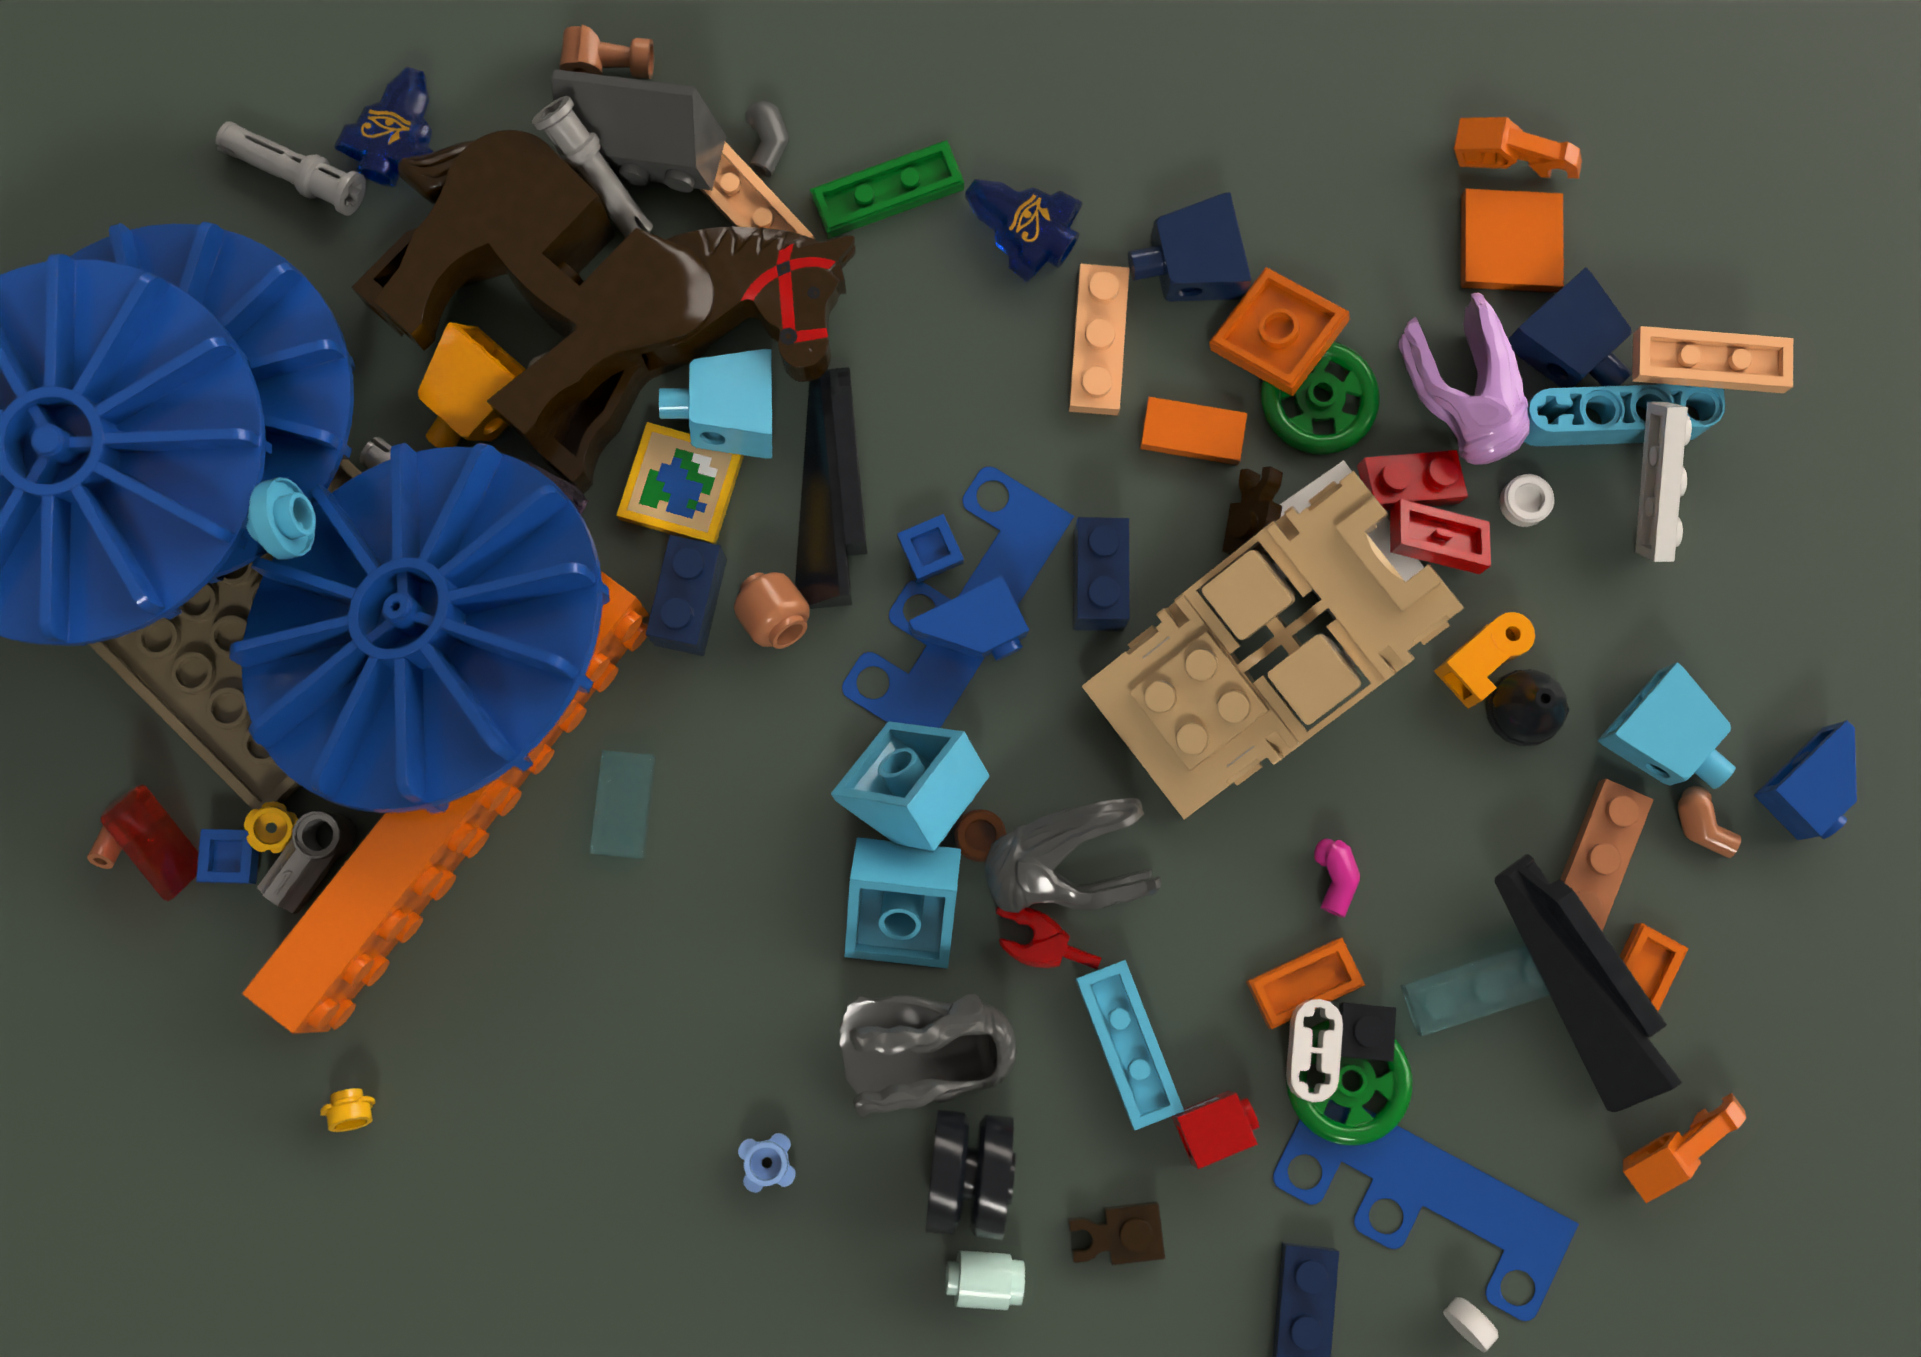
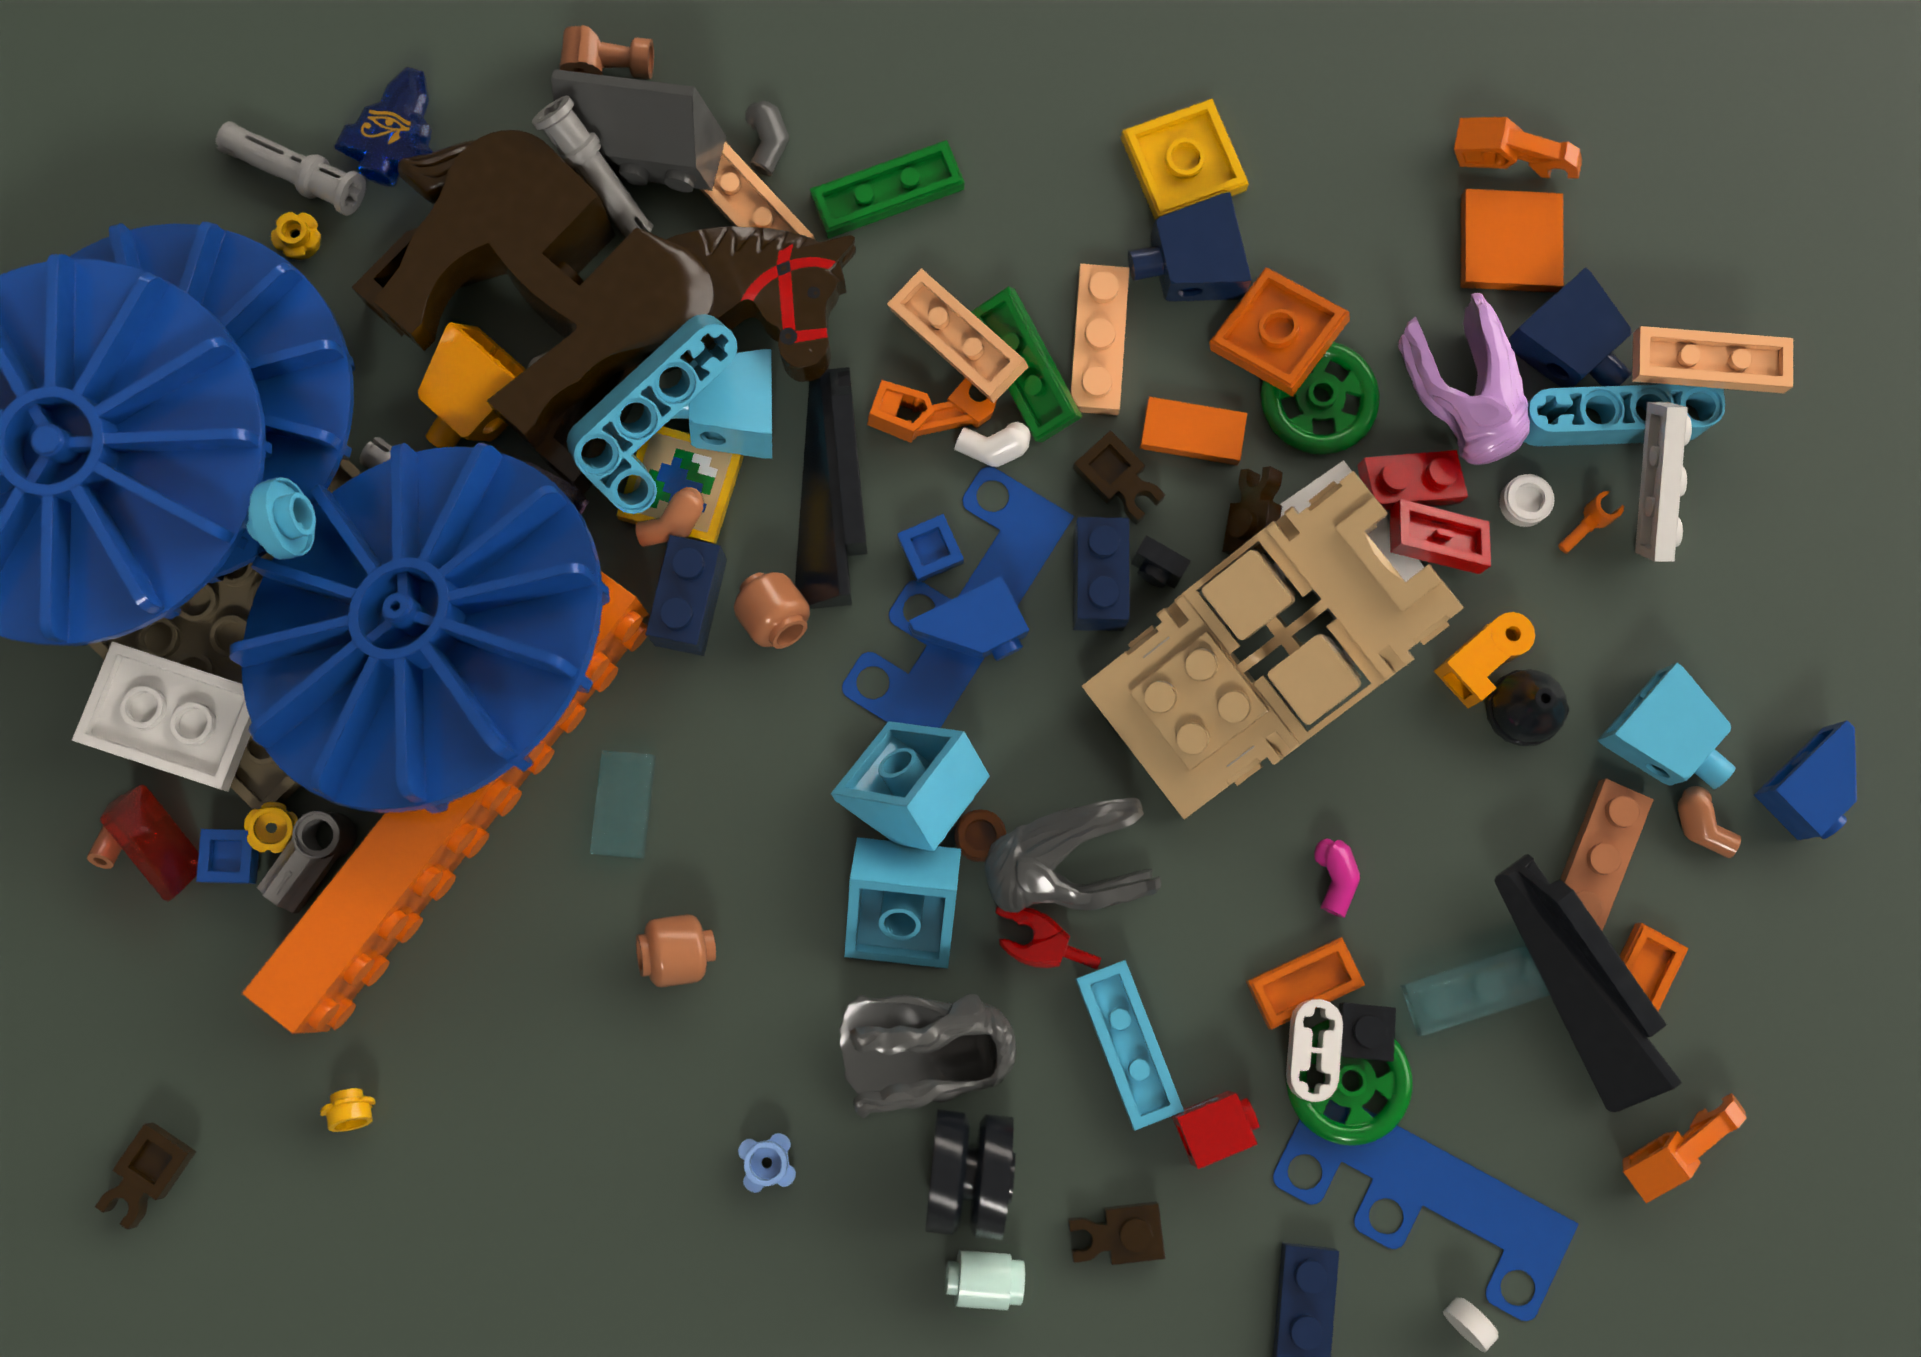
clear blue rock [965,179,1082,282] -> none
none -> white plate [72,641,252,792]
none -> dark brown plate [95,1122,196,1230]
none -> yellow plate [271,212,321,260]
none -> medium azure beam [566,314,738,514]
none -> nougat arm [636,487,704,547]
none -> nougat head [636,914,716,987]
none -> orange piece [867,378,998,443]
none -> light nougat plate [887,268,1028,403]
none -> white arm [954,422,1031,467]
none -> green tile [971,286,1083,443]
none -> dark brown plate [1073,430,1165,525]
none -> yellow tile [1121,99,1249,220]
none -> black plate [1131,535,1191,589]
none -> orange hand [1558,491,1624,554]

